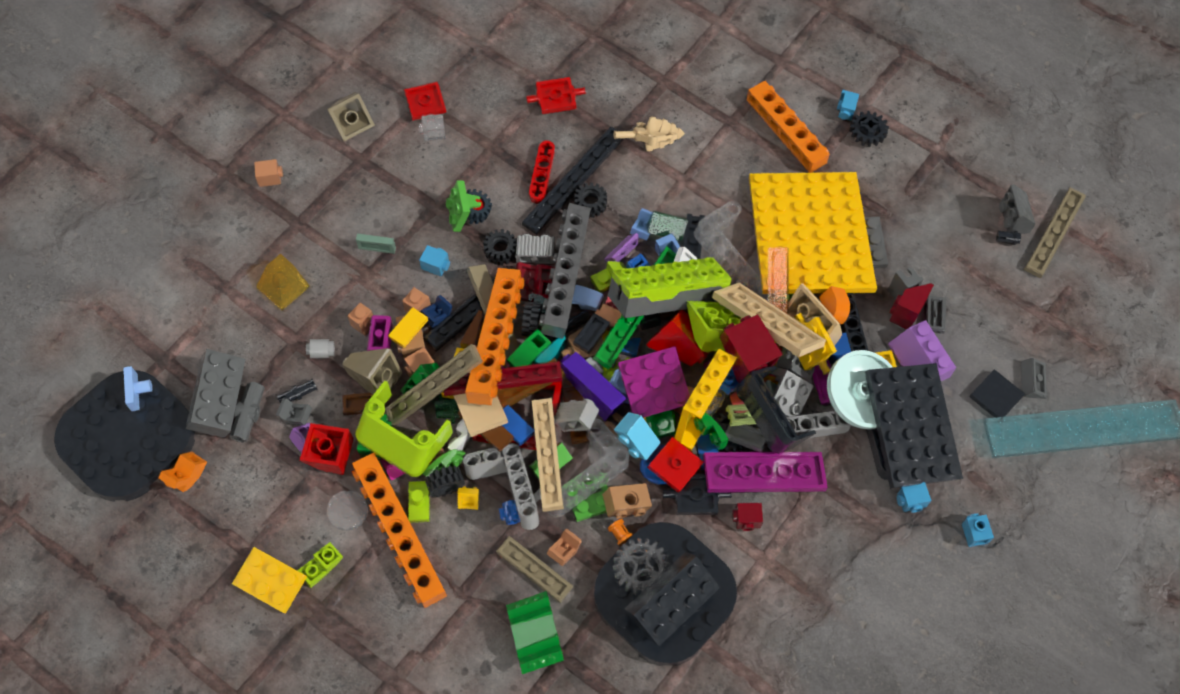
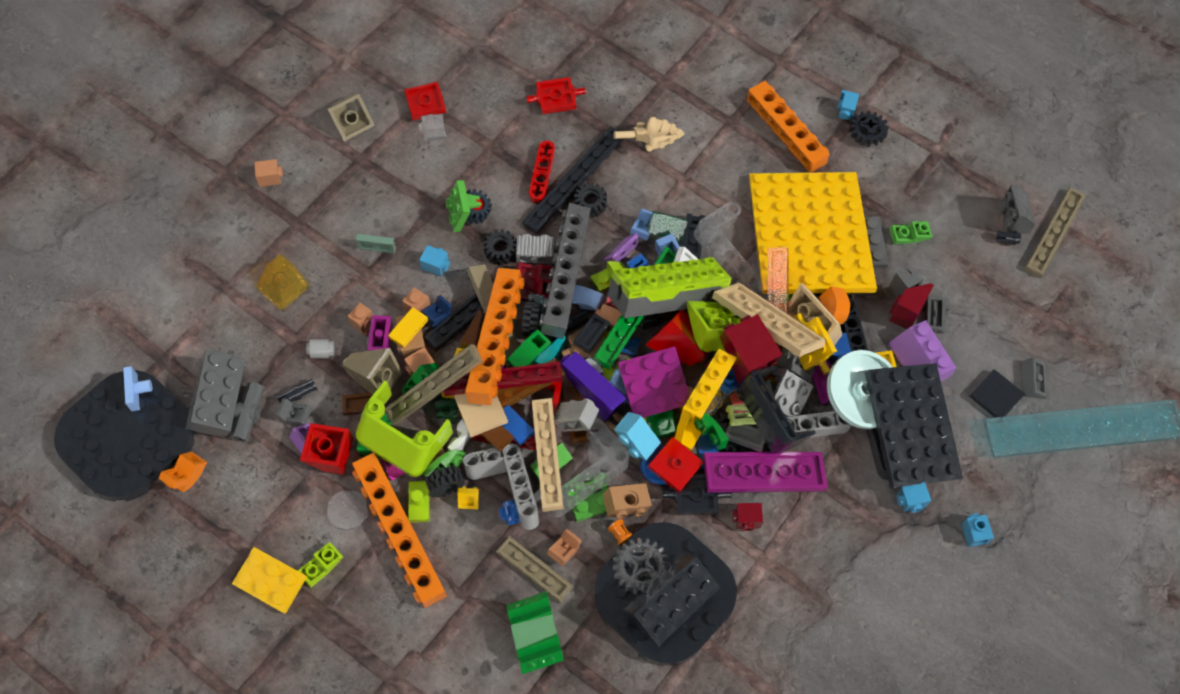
none -> bright green slope [889,221,933,244]

